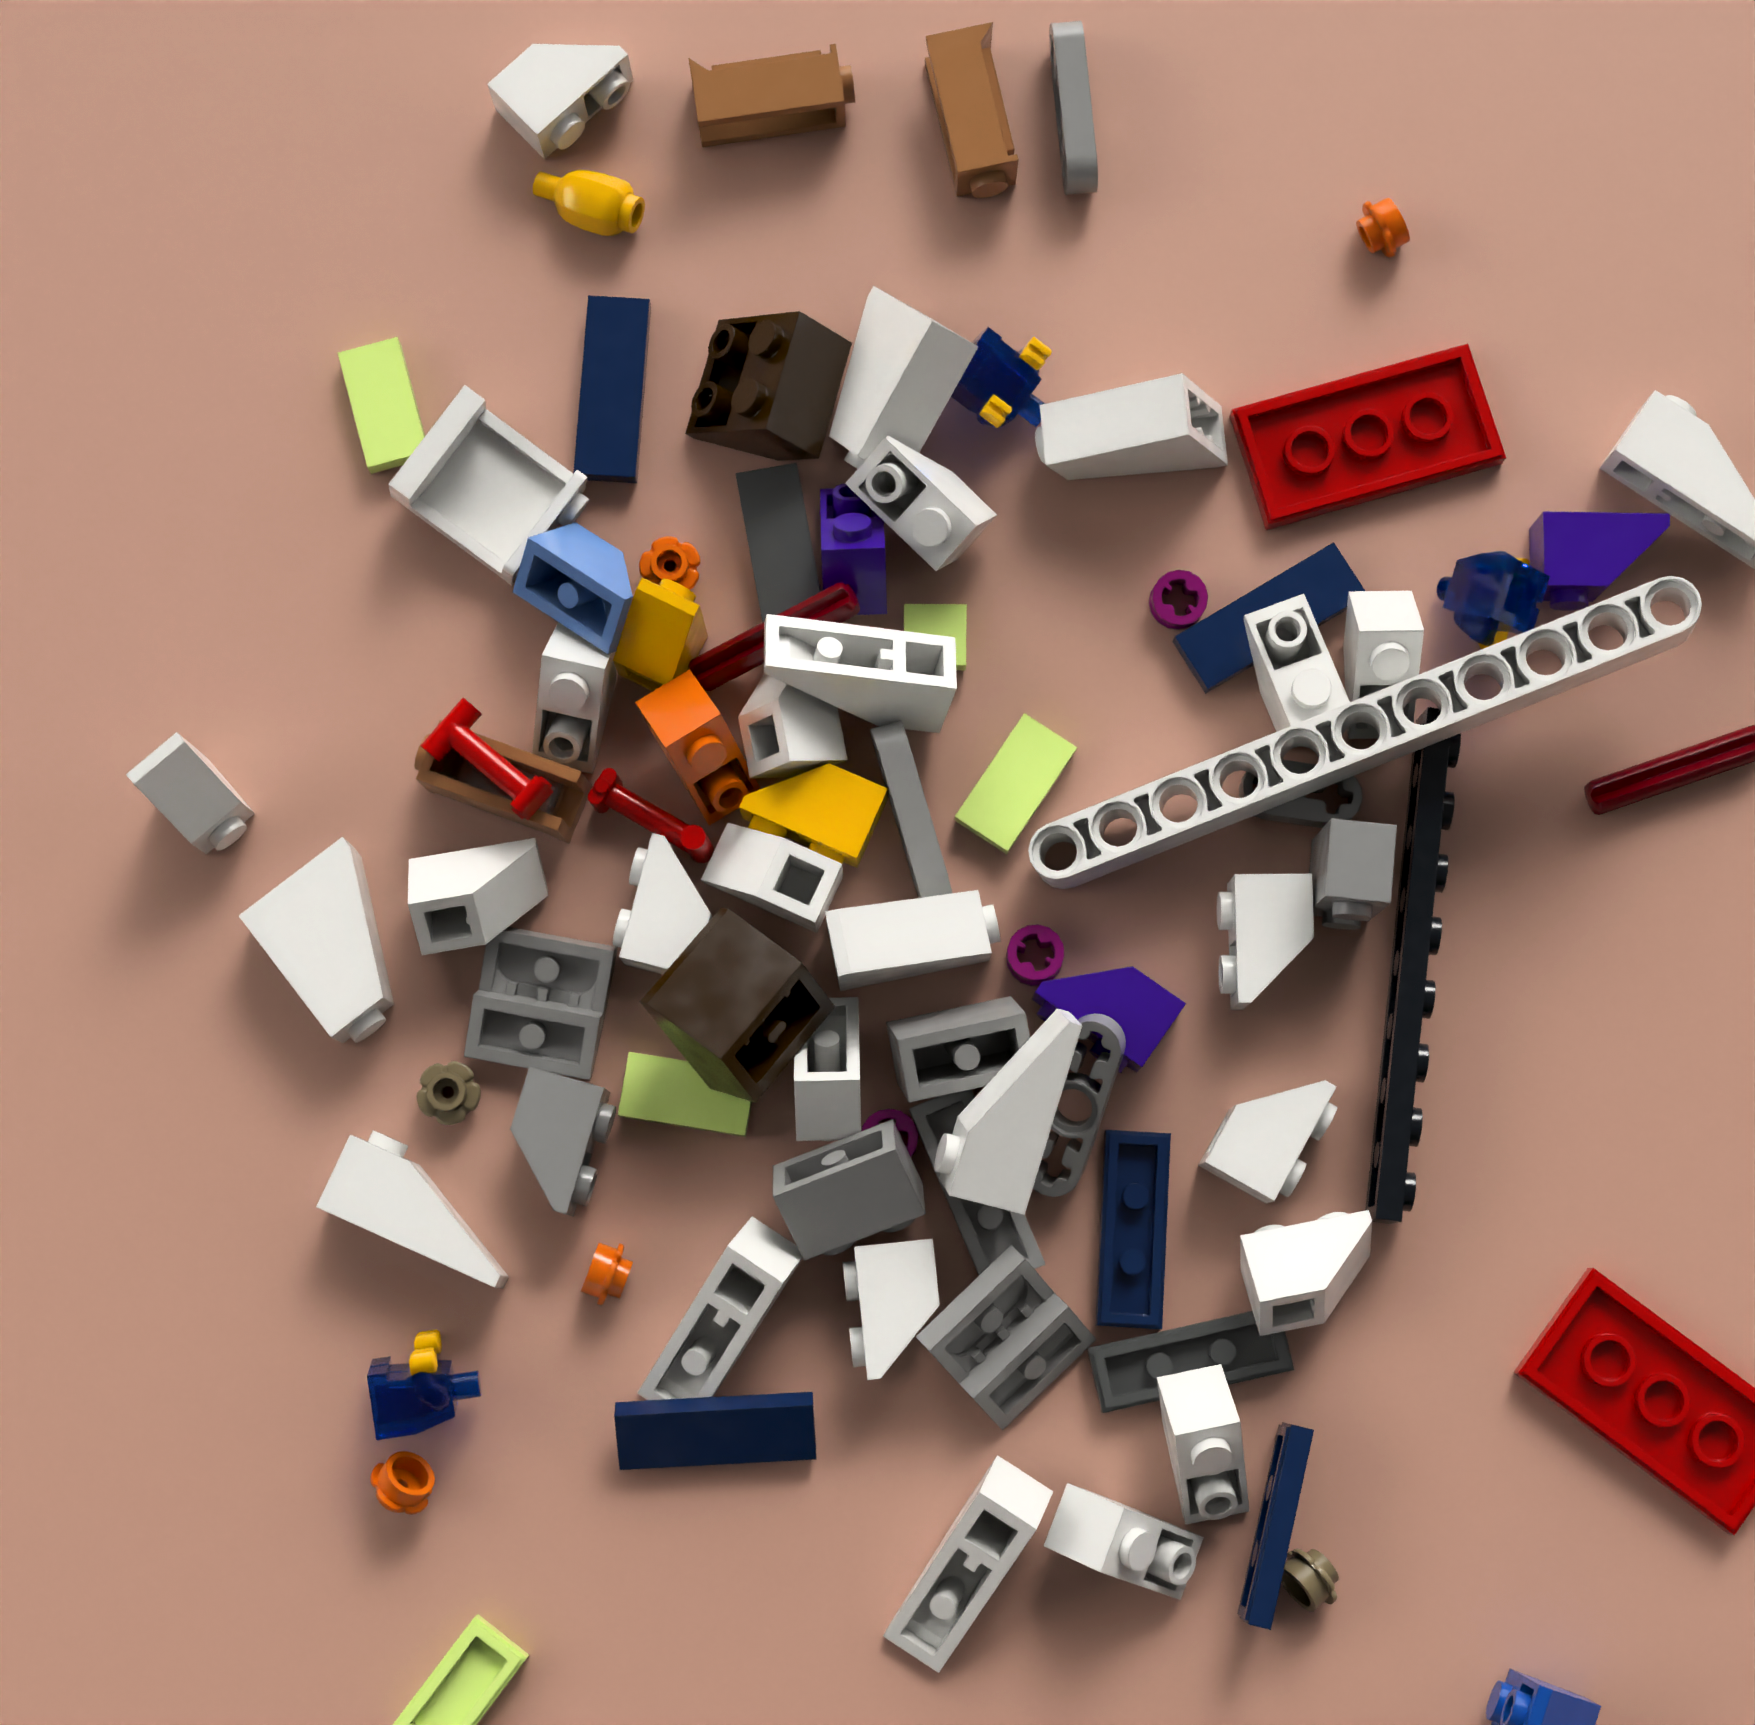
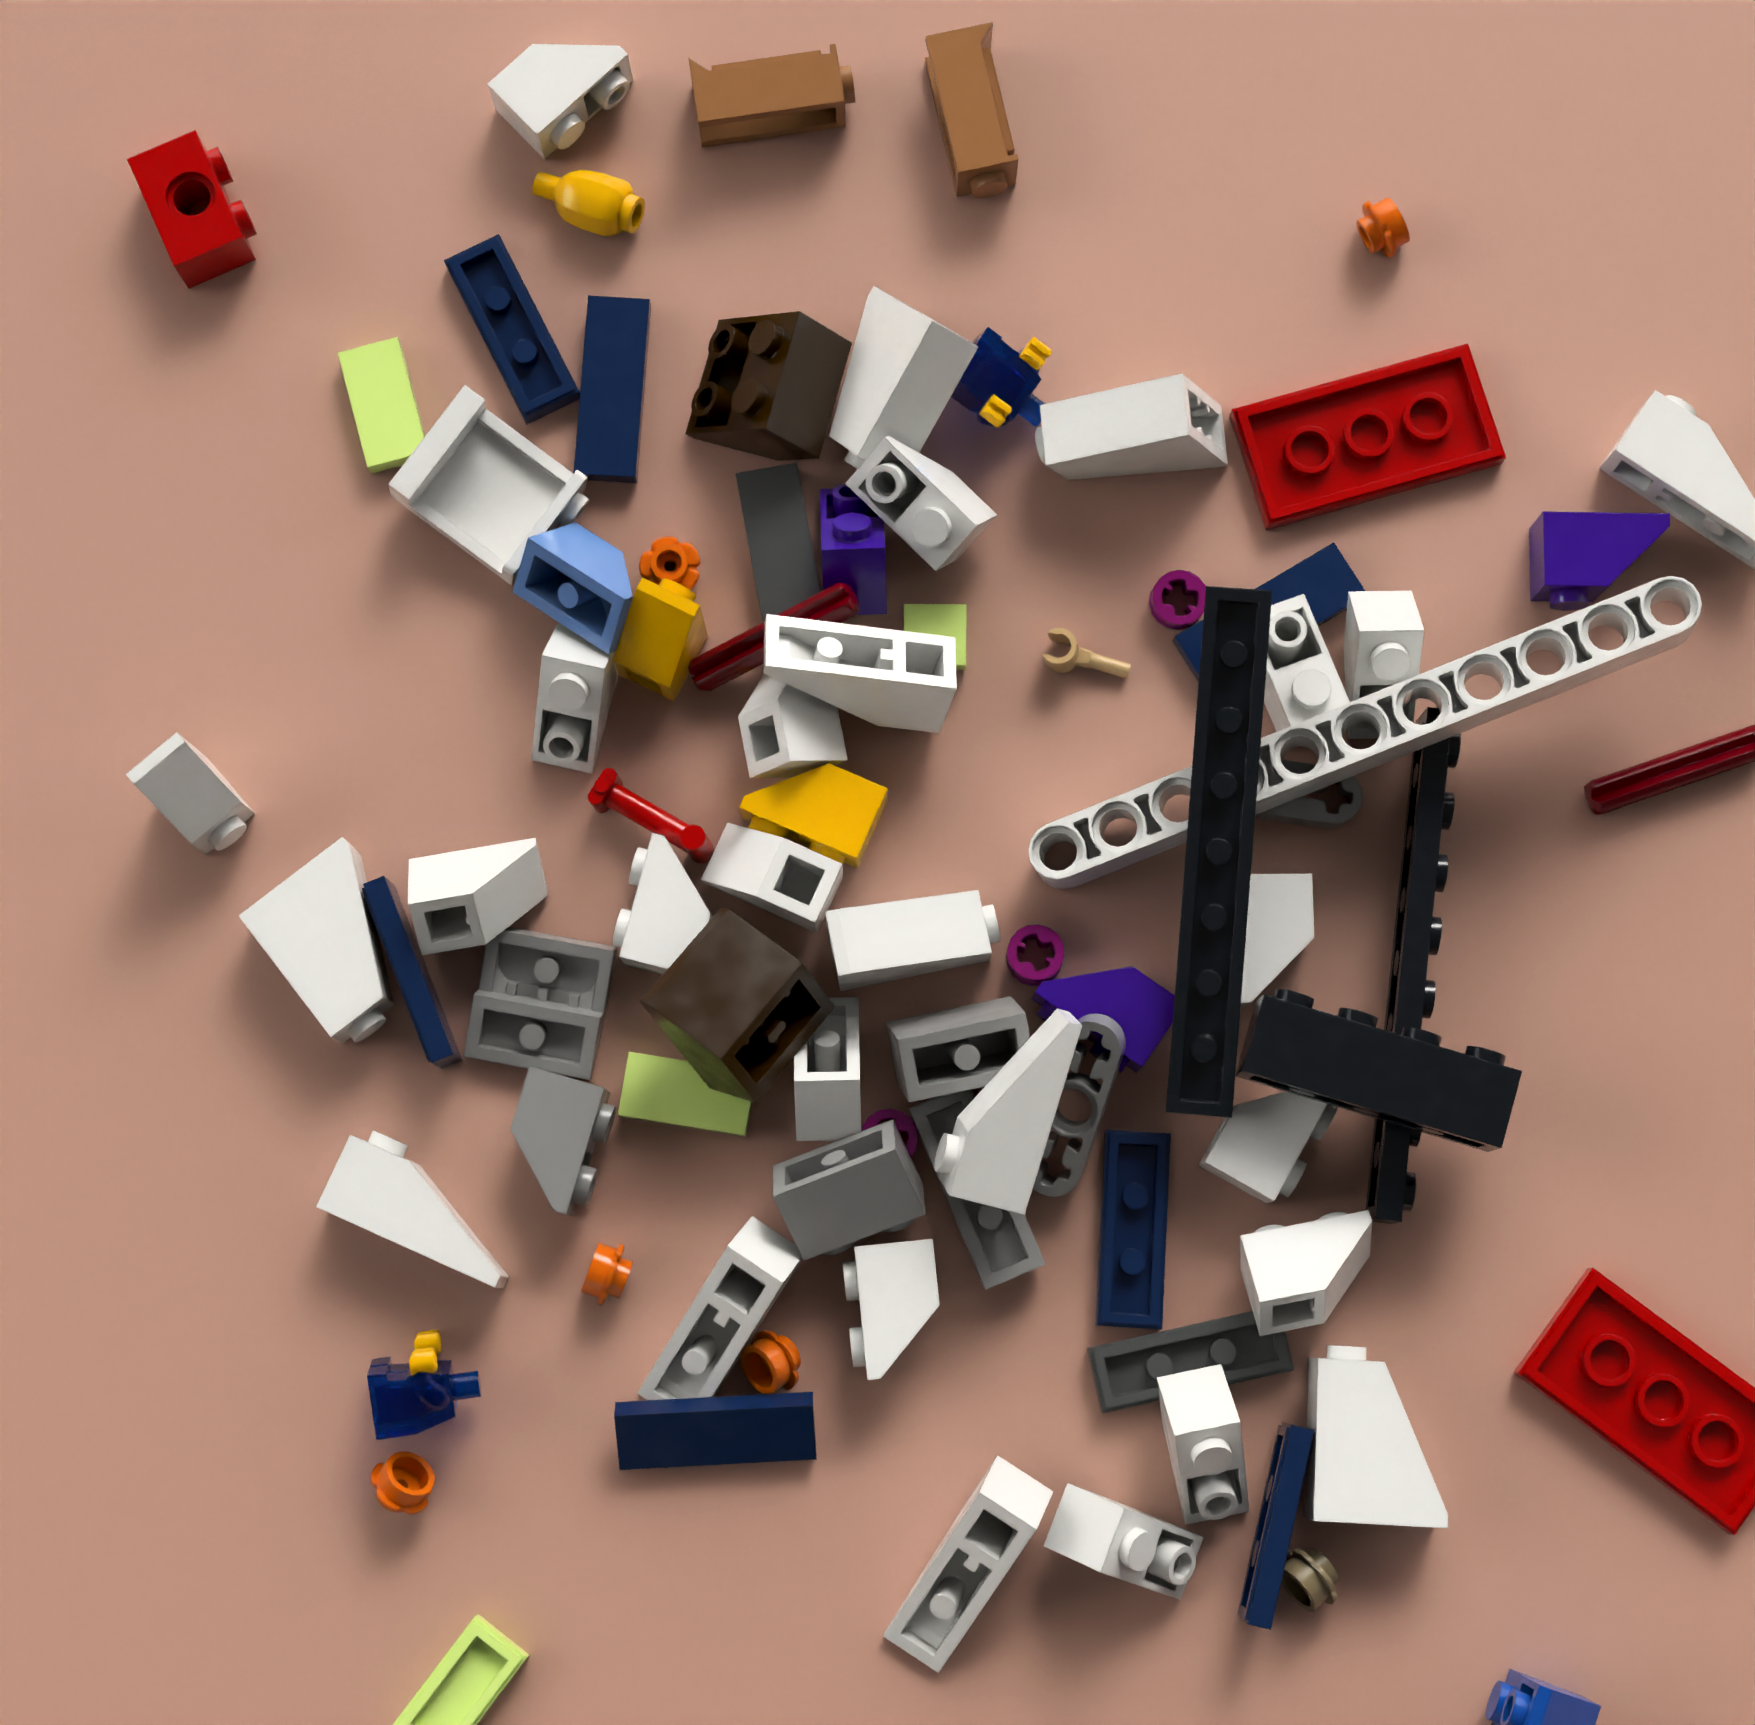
medium nougat window [414,720,592,844] -> none
dark tan plate [417,1061,481,1125] -> none
red piece [420,698,553,821] -> none
orange slope [635,669,760,826] -> none
light grey beam [870,720,952,898] -> none
light grey slope [916,1245,1096,1430] -> none
yellowish green tile [954,713,1077,855] -> none
light grey beam [1049,21,1098,195] -> none
light grey brick [1309,818,1397,930] -> none
clear blue piece [1437,551,1550,649] -> none
none -> red brick [127,130,257,289]
none -> dark blue tile [362,876,462,1069]
none -> dark blue tile [444,234,580,425]
none -> orange plate [741,1330,801,1394]
none -> tan hand [1042,628,1131,678]
none -> black plate [1166,586,1272,1118]
none -> black brick [1235,989,1522,1152]
none -> white slope [1304,1345,1448,1528]

